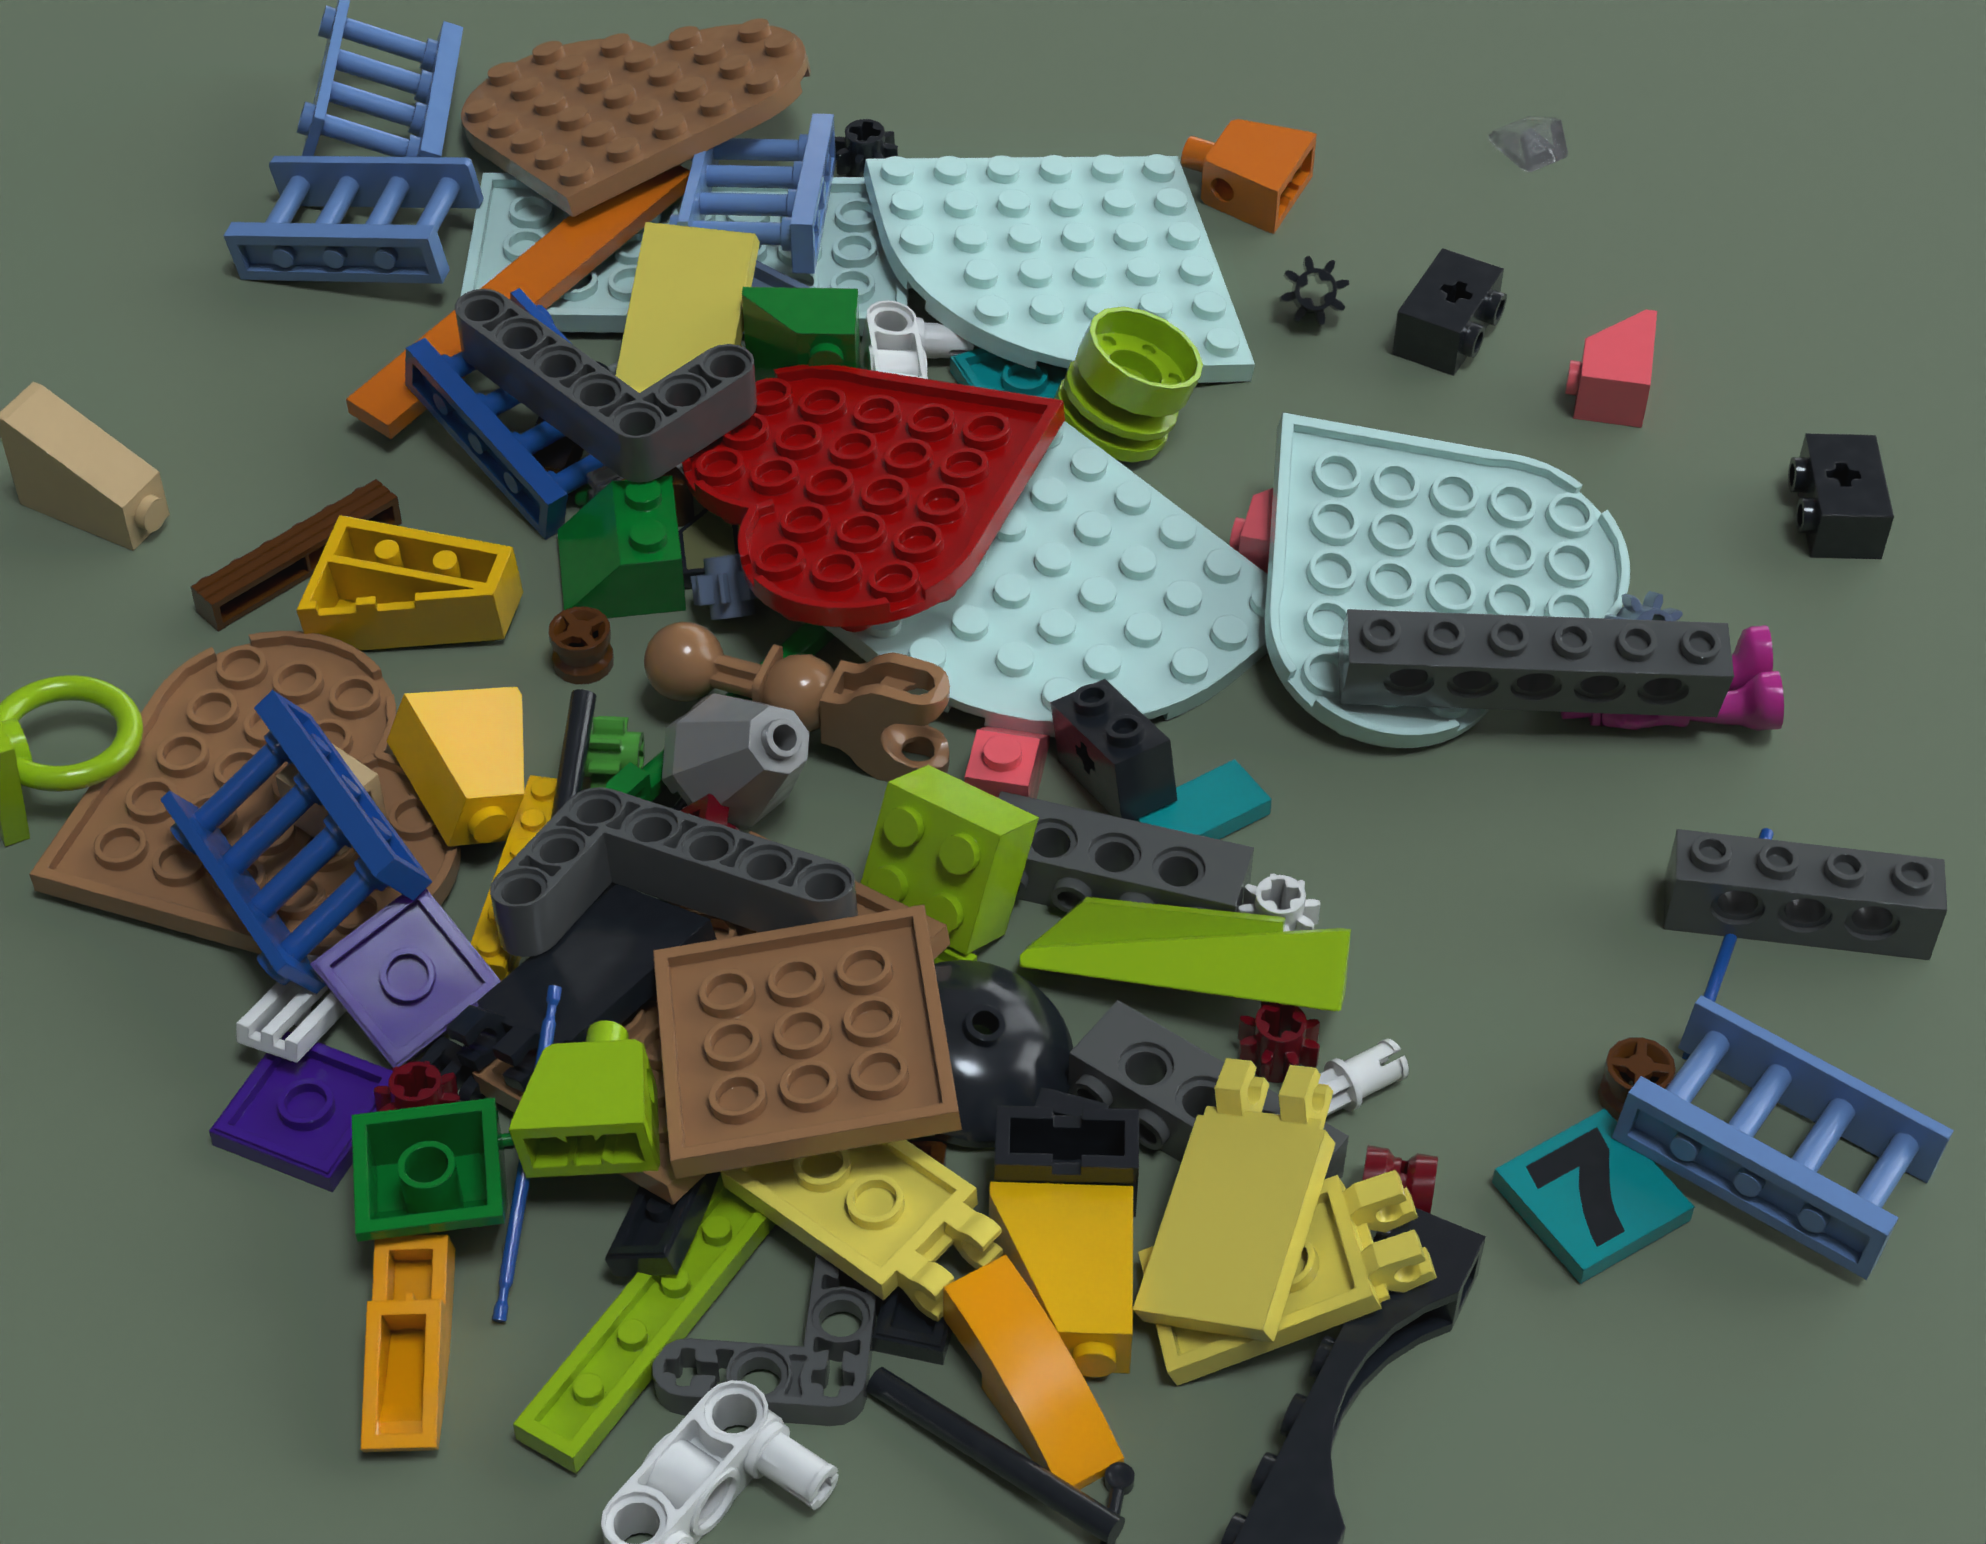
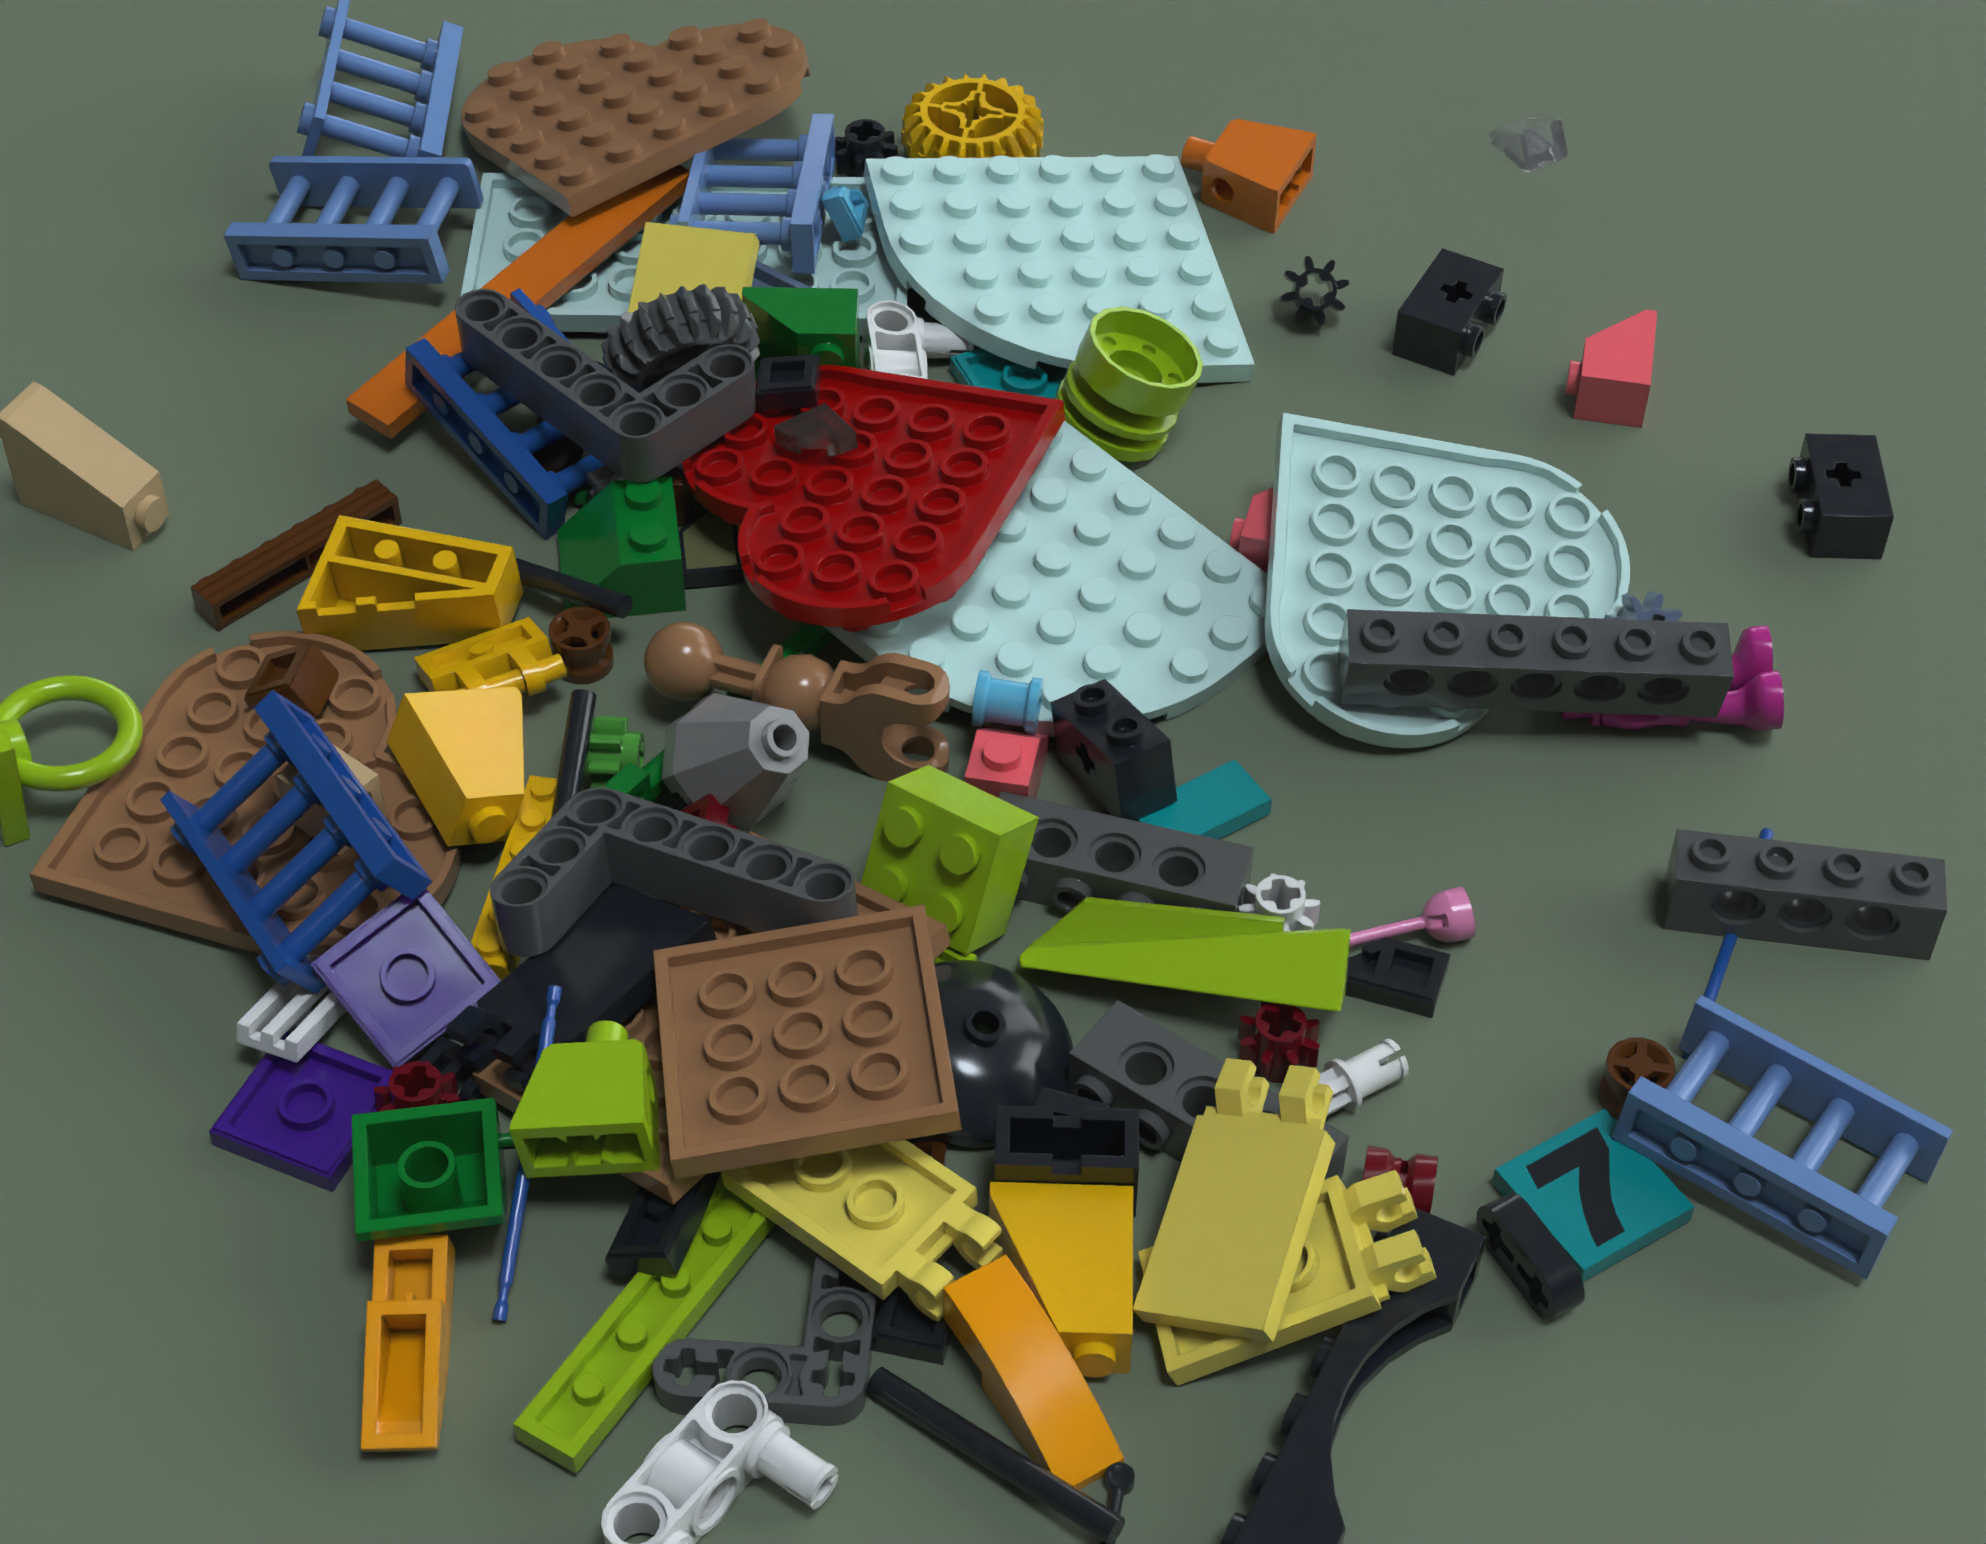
sand blue gear [691,554,757,620] -> none
none -> reddish brown slope [244,642,339,717]
none -> yellow plate [413,617,567,697]
none -> black bar [446,534,633,619]
none -> dark grey gear [601,284,760,393]
none -> black tile [756,354,822,410]
none -> clear smoke tile [773,403,858,456]
none -> medium azure tile [822,186,869,242]
none -> yellow gear [901,73,1044,158]
none -> medium azure bush [972,670,1043,735]
none -> black tile [1345,937,1451,1018]
none -> bright pink hinge [1350,886,1476,947]
none -> black beam [1476,1192,1585,1320]

